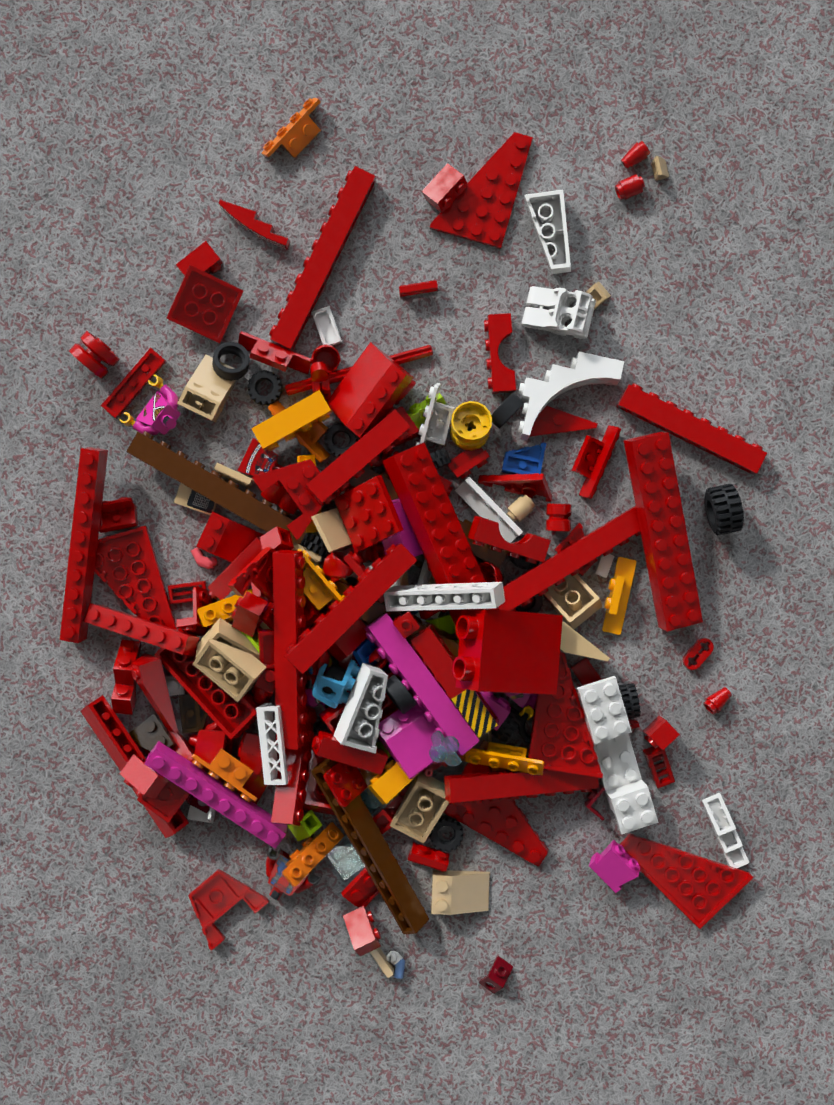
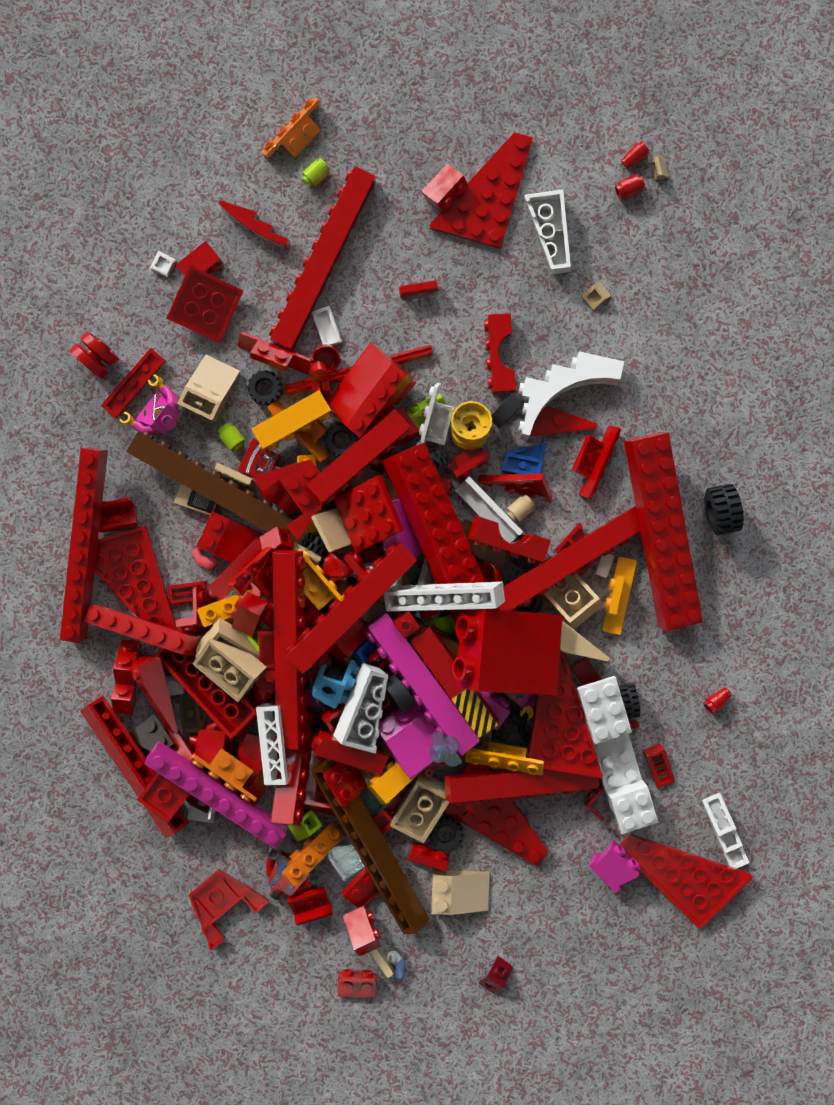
brick [119,754,168,800] -> none
black tyre [212,342,250,381] -> none
white connector [521,286,596,339] -> none
red wheel [546,504,572,532] -> none
red brick [616,384,767,475] -> none
red brick [643,716,680,750] -> none
red beam [682,638,714,670] -> none
none -> white tile [150,251,176,278]
none -> lime brick [218,422,245,452]
none -> red bracket [288,886,333,926]
none -> lime brick [302,158,330,188]
none -> red bracket [338,969,377,998]

